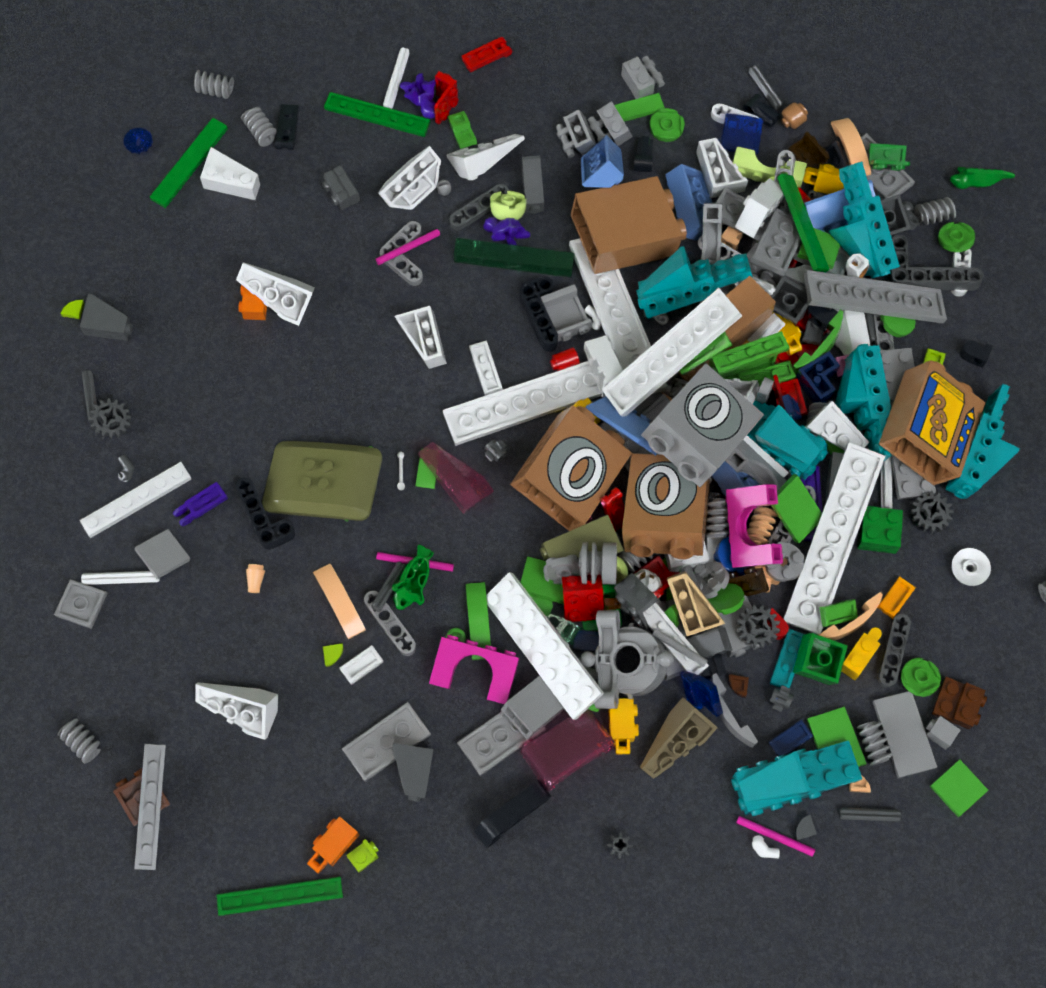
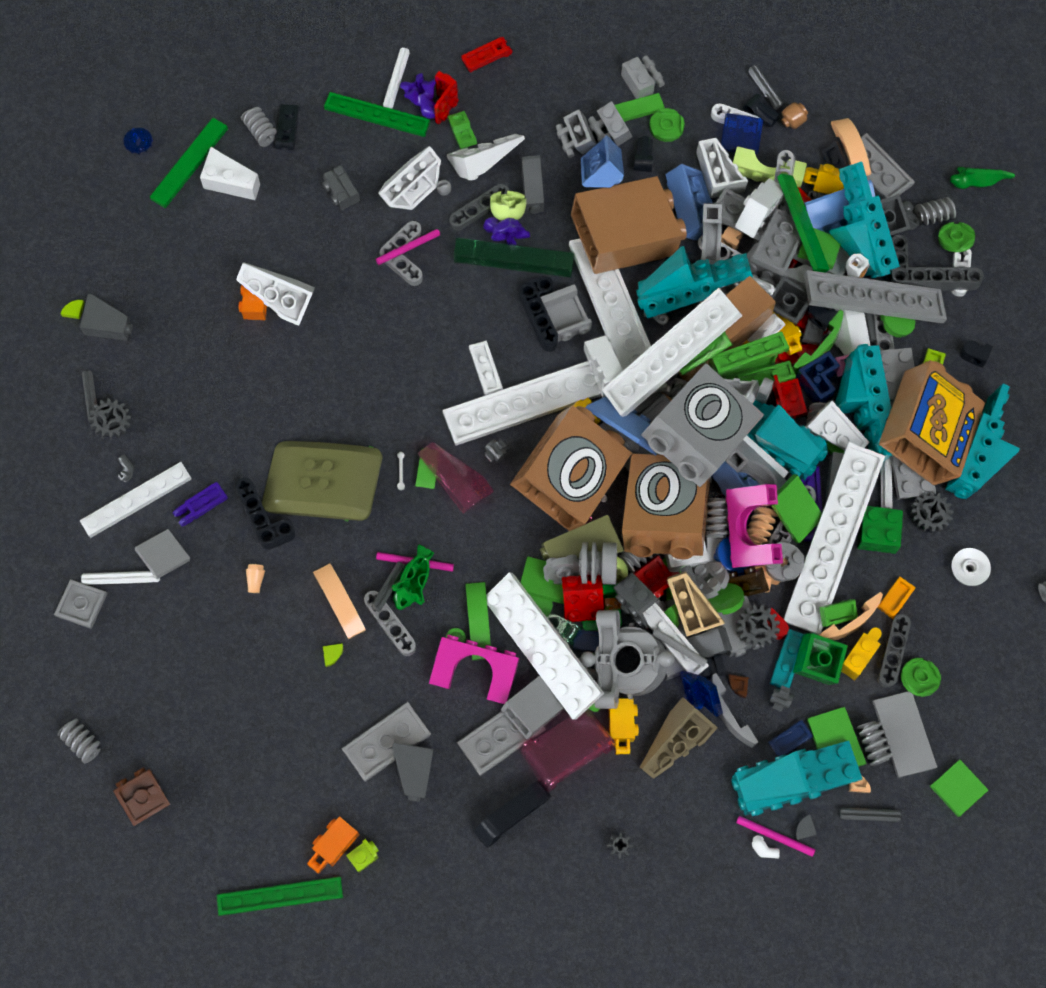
light grey plate [134,743,166,870] -> none
light grey piece [194,70,234,99] -> none
white wedge [195,683,278,740] -> none
white tile [340,645,384,685] -> none
white wedge [395,306,447,369] -> none
red brick [550,347,580,371] -> none
white arm [584,305,602,330] -> none
red plate [600,487,625,532] -> none
white rock [634,569,662,593] -> none
dark blue tile [782,394,802,421] -> none
dark brown bracket [788,132,829,169] -> none
green bracket [868,143,910,171] -> none
light grey brick [926,716,960,750] -> none
reddish brown plate [931,677,987,729] -> none

